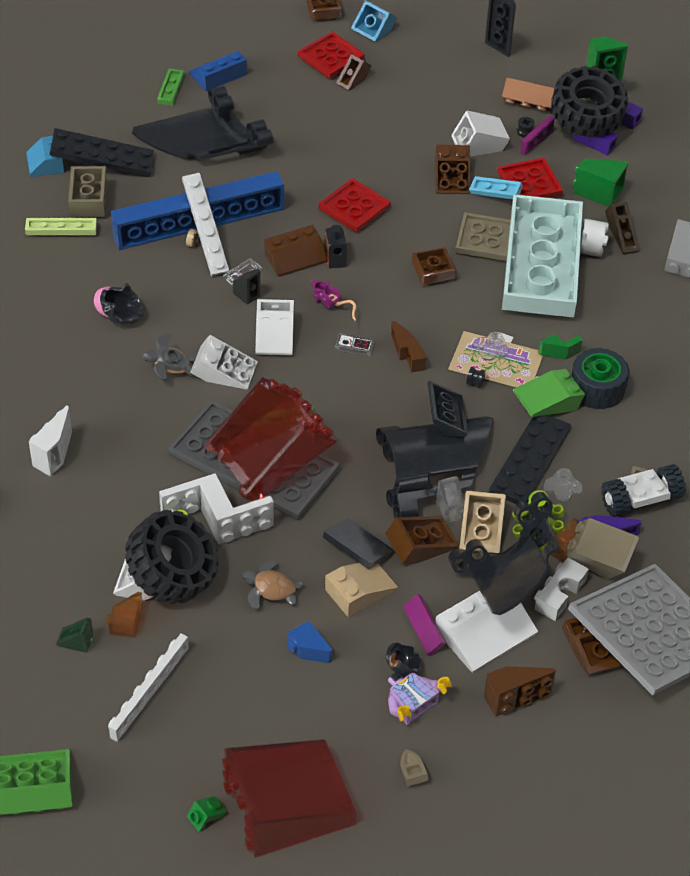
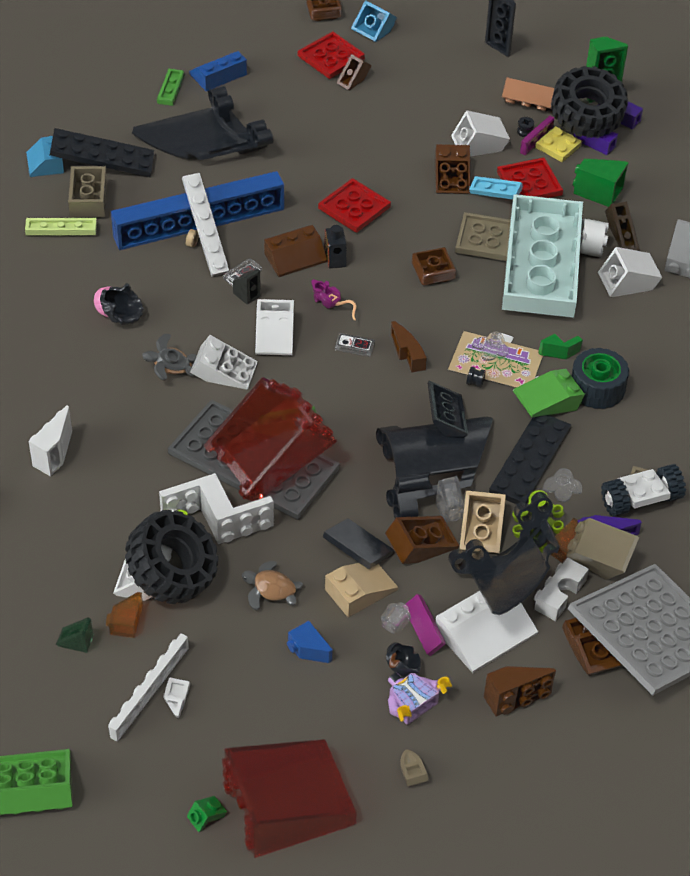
none -> white slope [164,677,191,718]
none -> clear head [381,602,411,634]
none -> light yellow plate [535,126,582,162]
none -> white slope [598,247,662,297]

